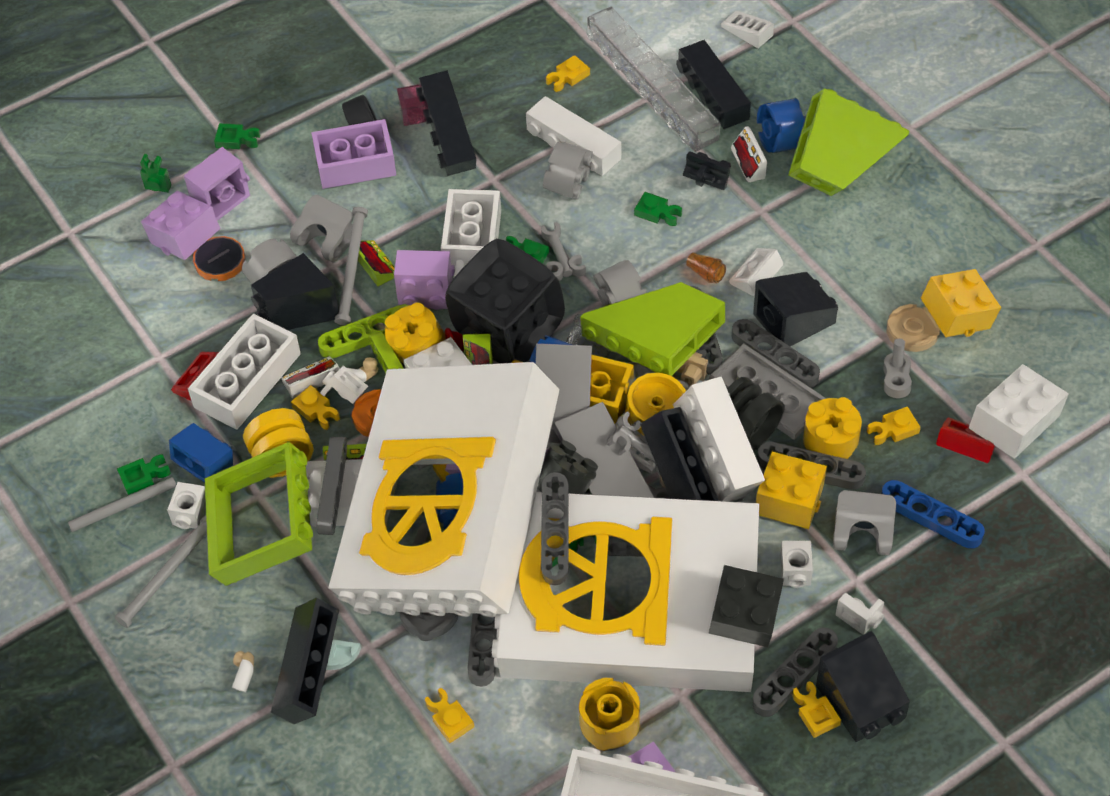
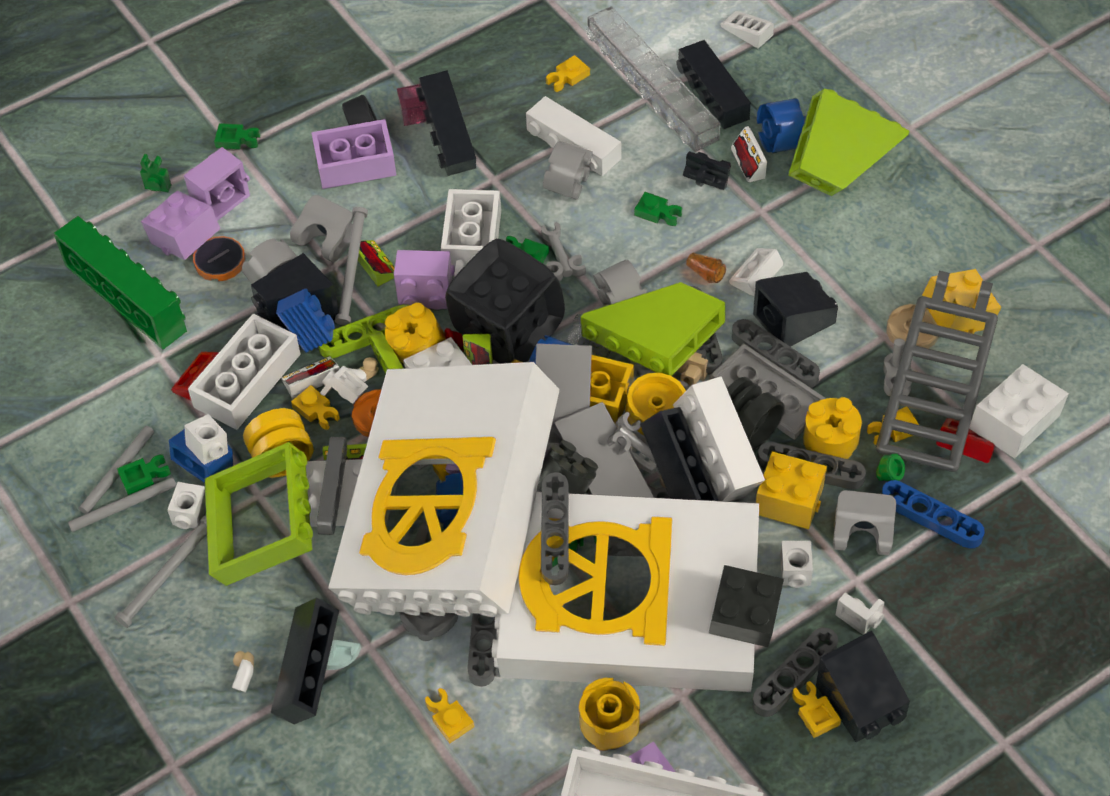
none -> green brick [53,216,187,350]
none -> light grey bar [79,426,154,514]
none -> white brick [184,414,228,465]
none -> blue brick [276,289,335,353]
none -> dark grey bar [876,270,998,472]
none -> green tile [876,454,905,482]

